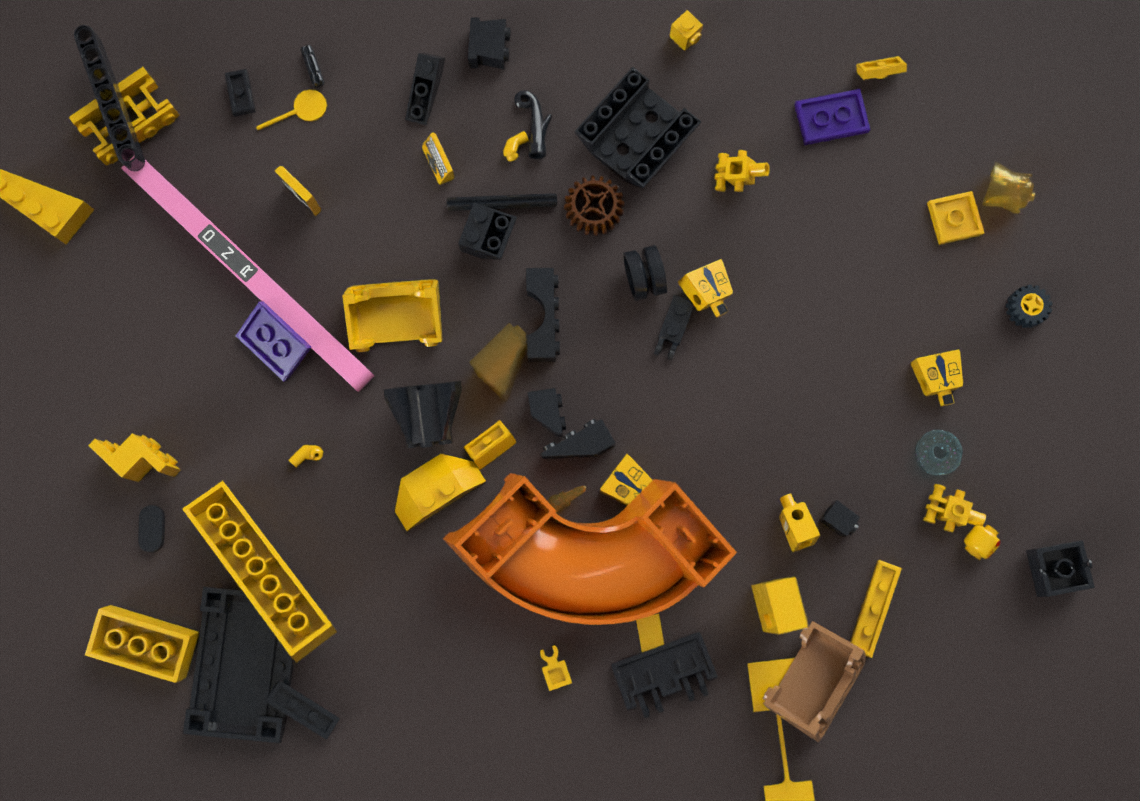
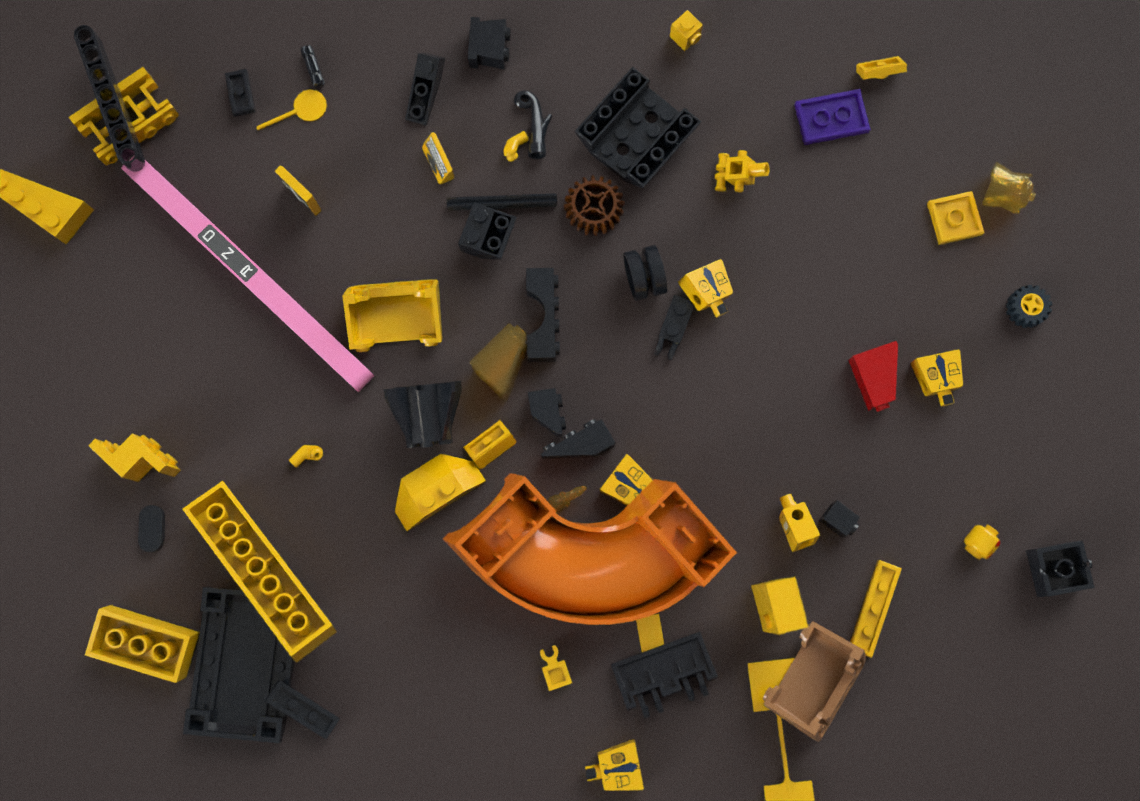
tile [236,301,312,382] -> none
clear light blue tile [915,430,963,476] -> none
yellow piece [923,484,986,533] -> none
none -> yellow torso [585,739,644,790]
none -> red slope [848,341,898,412]

